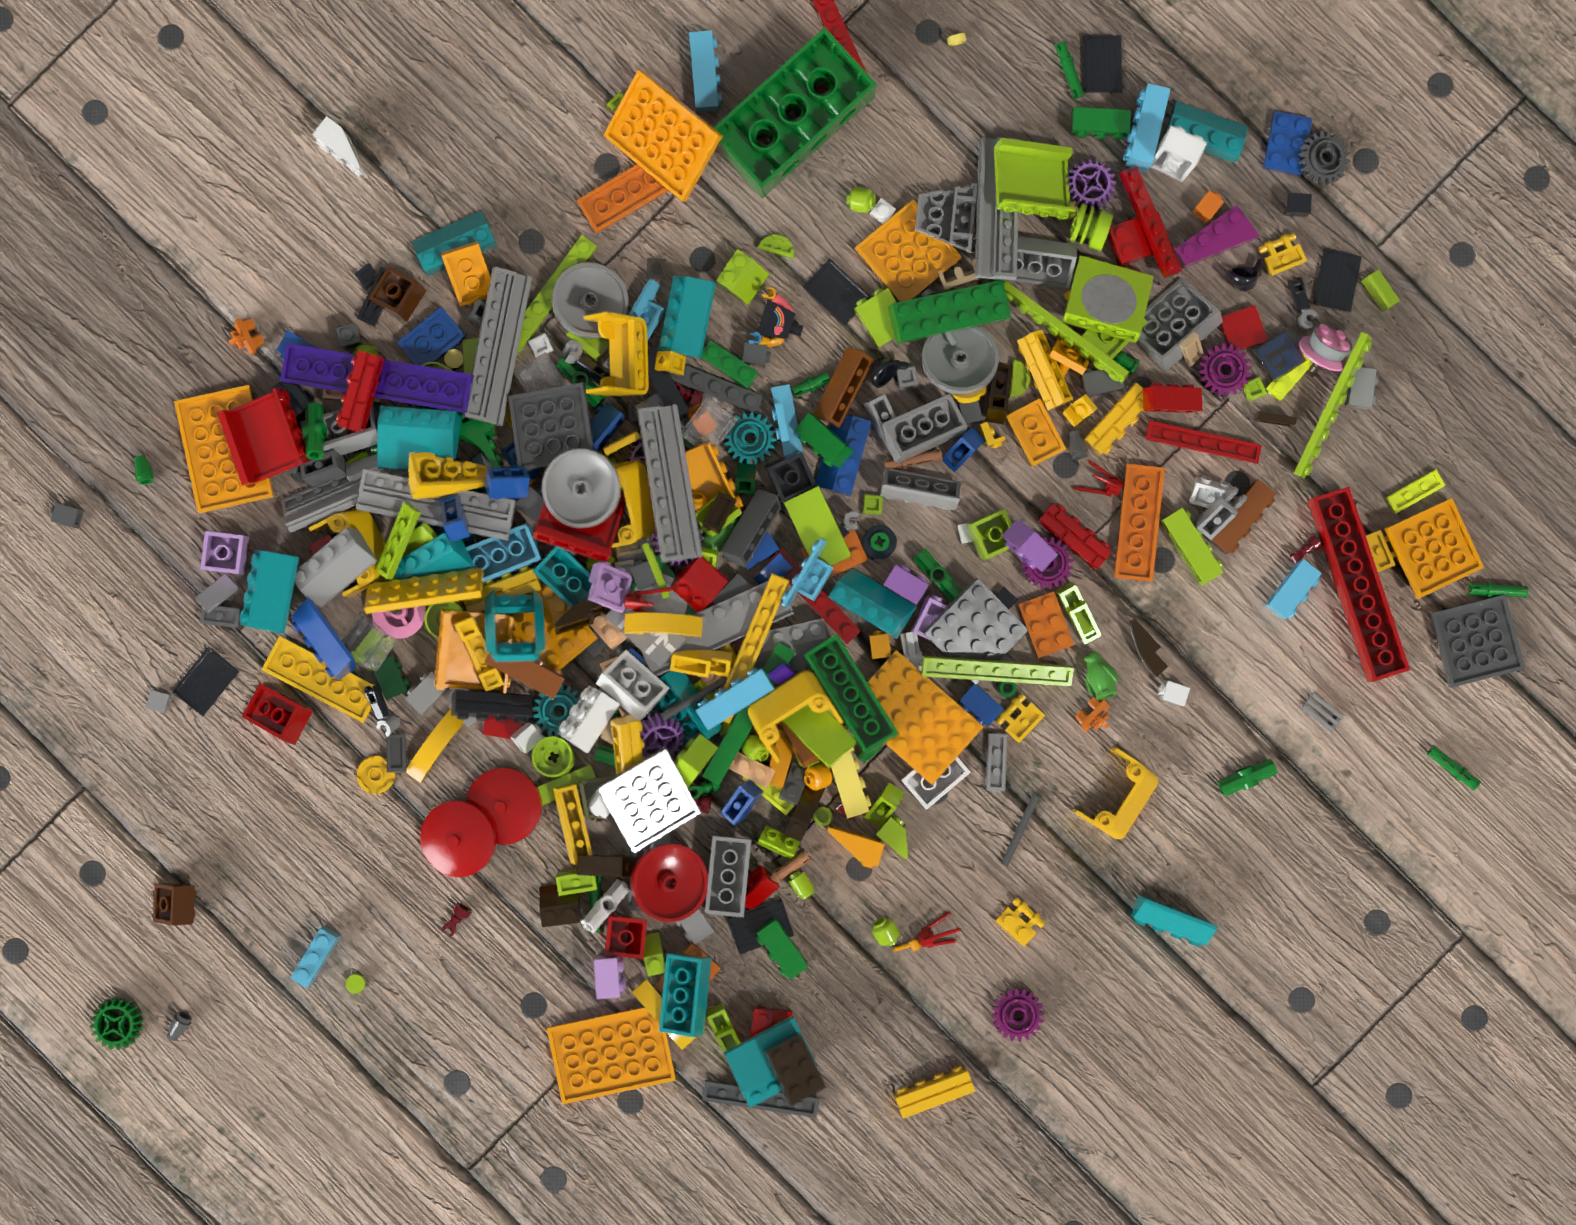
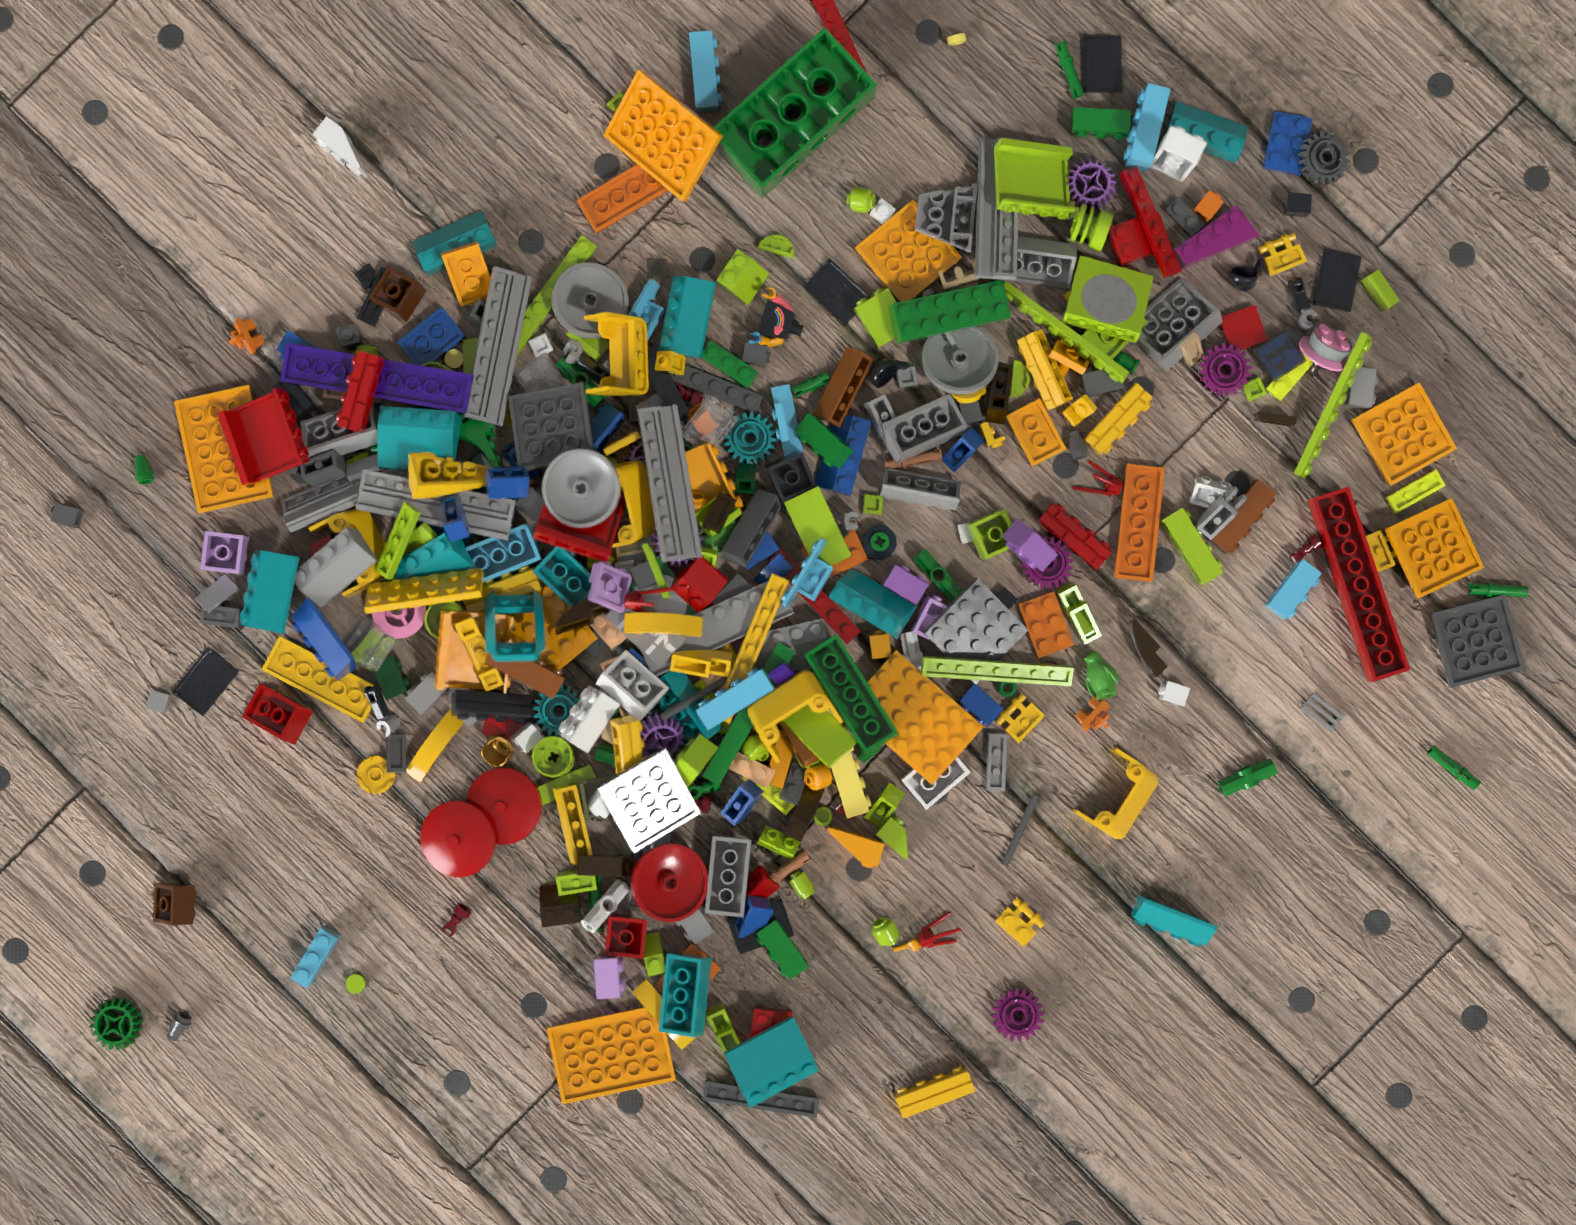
green piece [302,402,327,460] -> none
dark brown brick [763,1032,826,1106] -> none
red brick [1143,383,1203,413] -> none
red plate [1145,421,1262,464] -> none
none -> pearl gold hair [481,734,514,767]
none -> blue slope [734,895,773,938]
none -> dark grey plate [1164,196,1205,238]
none -> light orange plate [1351,382,1457,486]

